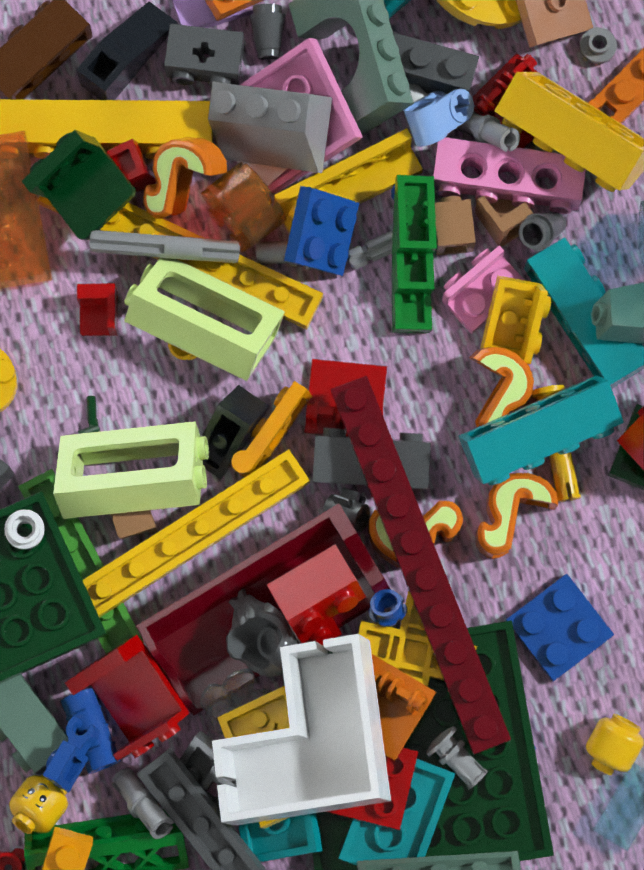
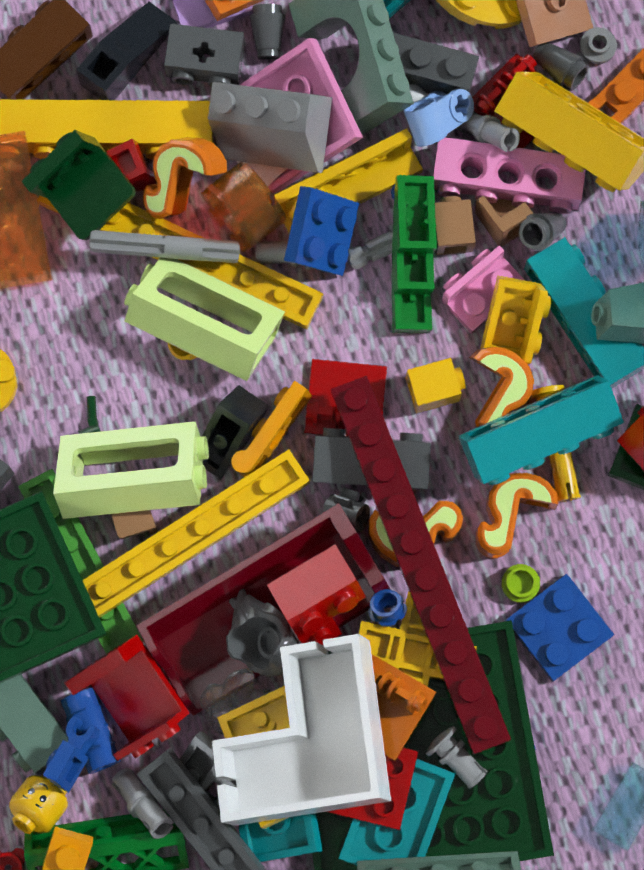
white plate [4,510,45,550] -> none
red panel [77,283,118,336] -> none
yellow head [585,714,644,775] -> none
none -> yellow brick [405,358,466,414]
none -> lime plate [501,564,540,603]
none -> dark grey cone [532,43,589,90]

